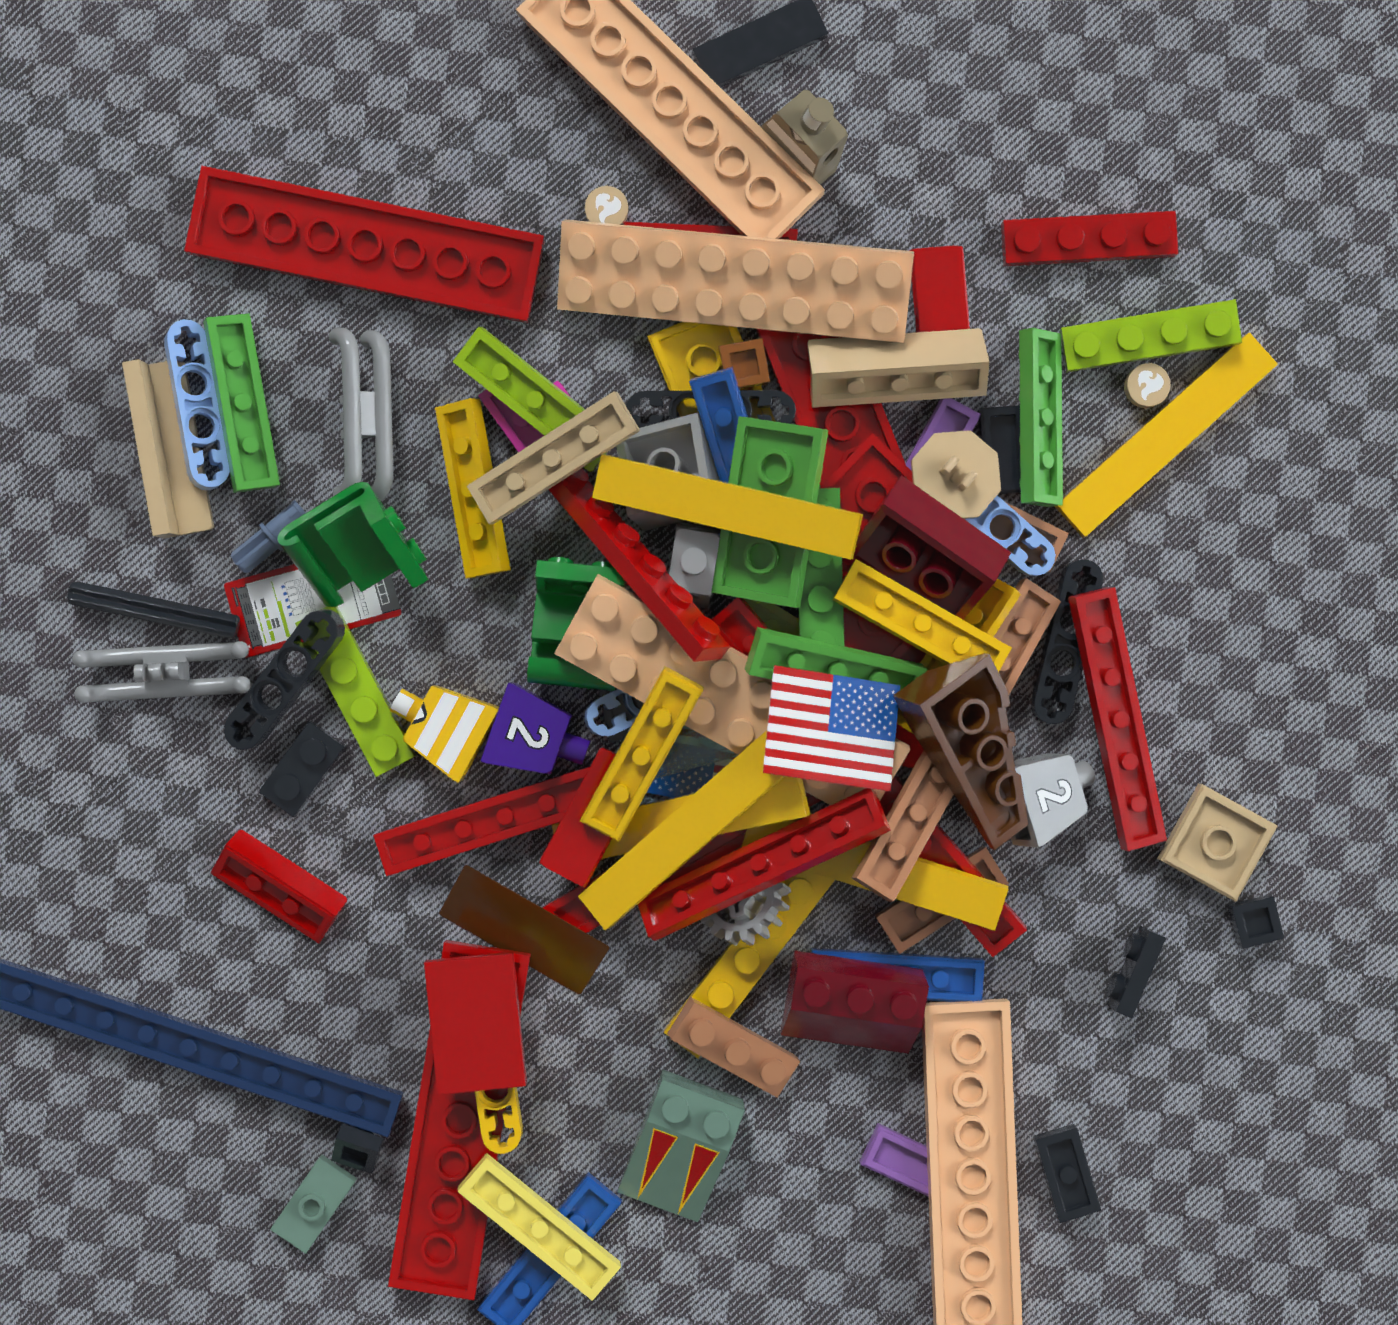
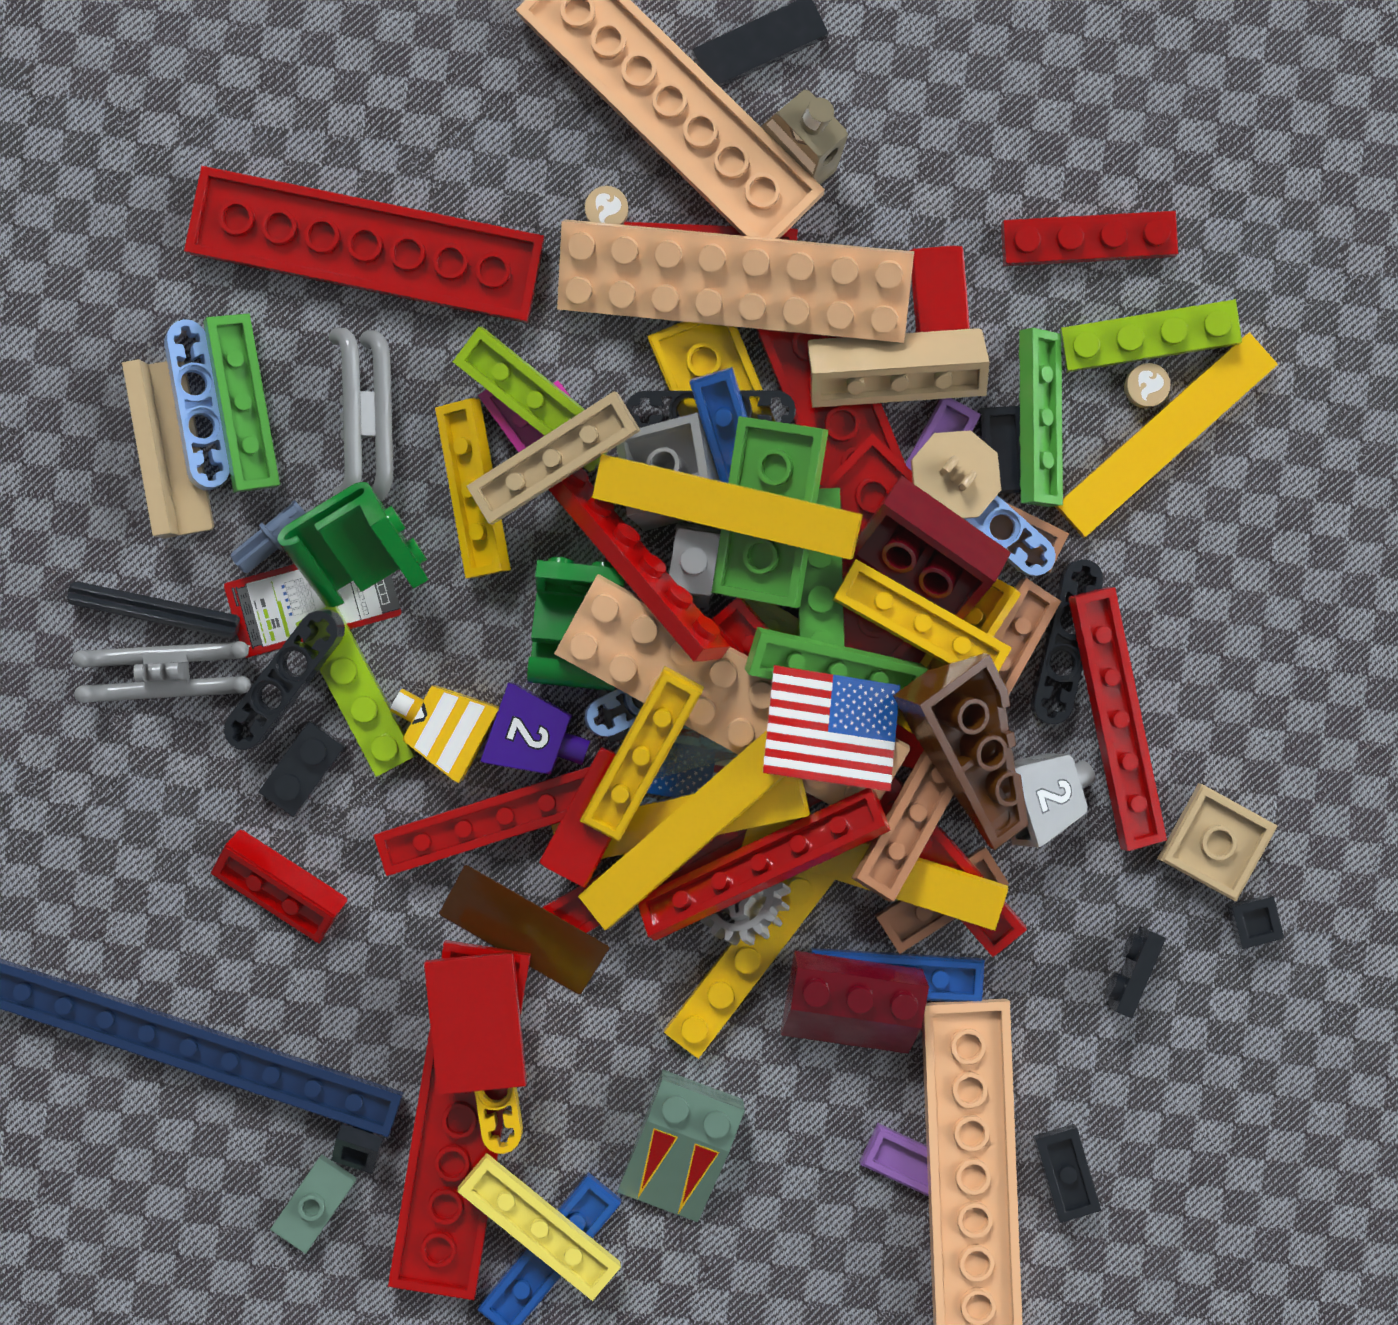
nougat plate [667,997,800,1098] -> none
dark orange plate [719,338,770,389] -> none

